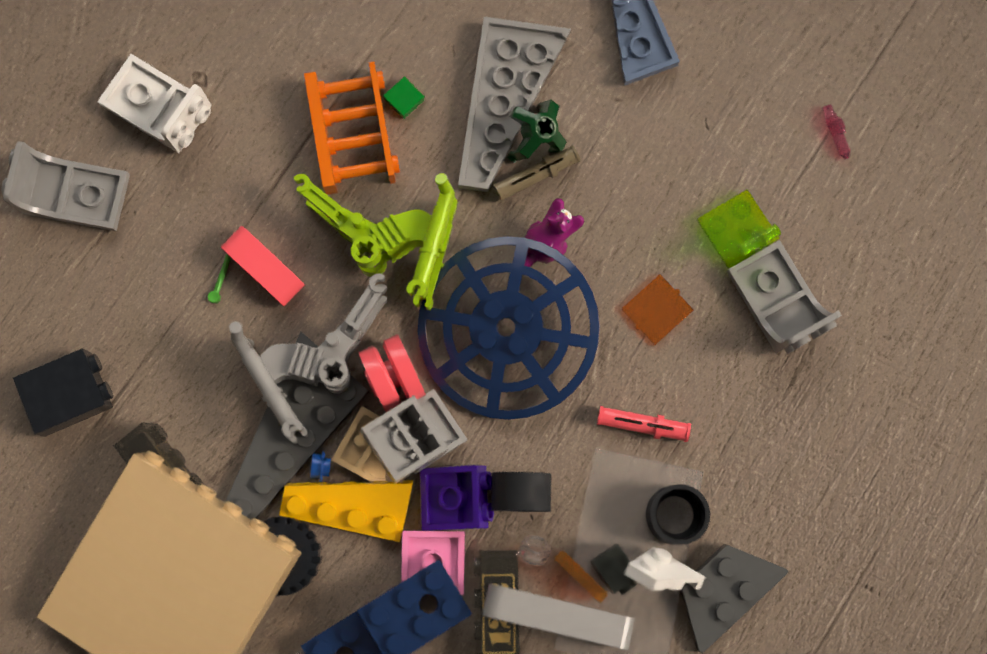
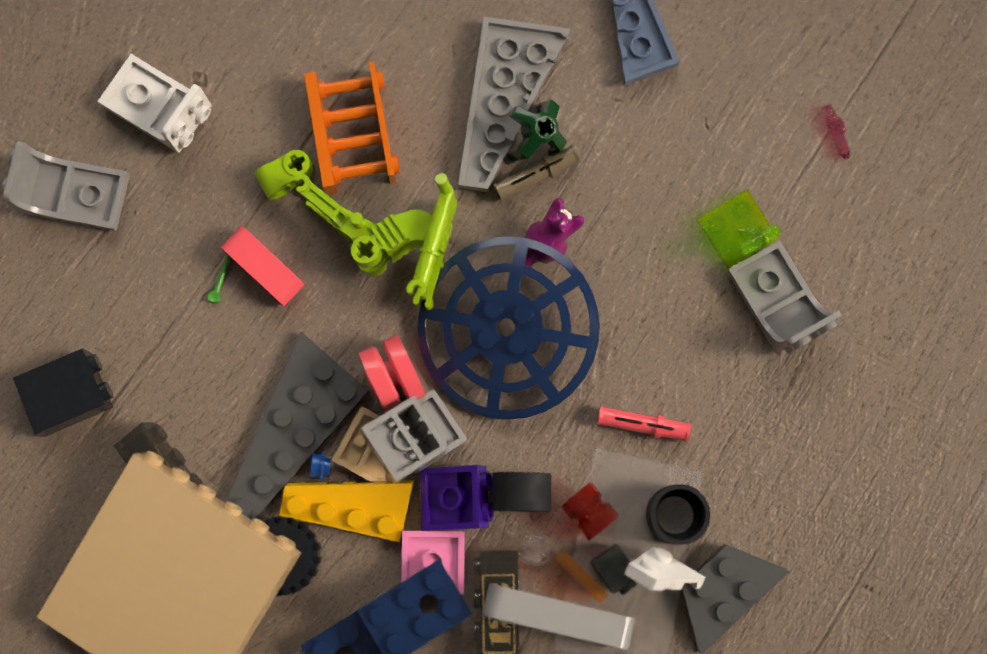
light grey piece [229,274,387,444] -> none
green tile [383,76,425,119] -> none
clear orange piece [621,274,694,345] -> none
none -> lime piece [254,150,314,201]
none -> clear red wheel [561,481,619,541]

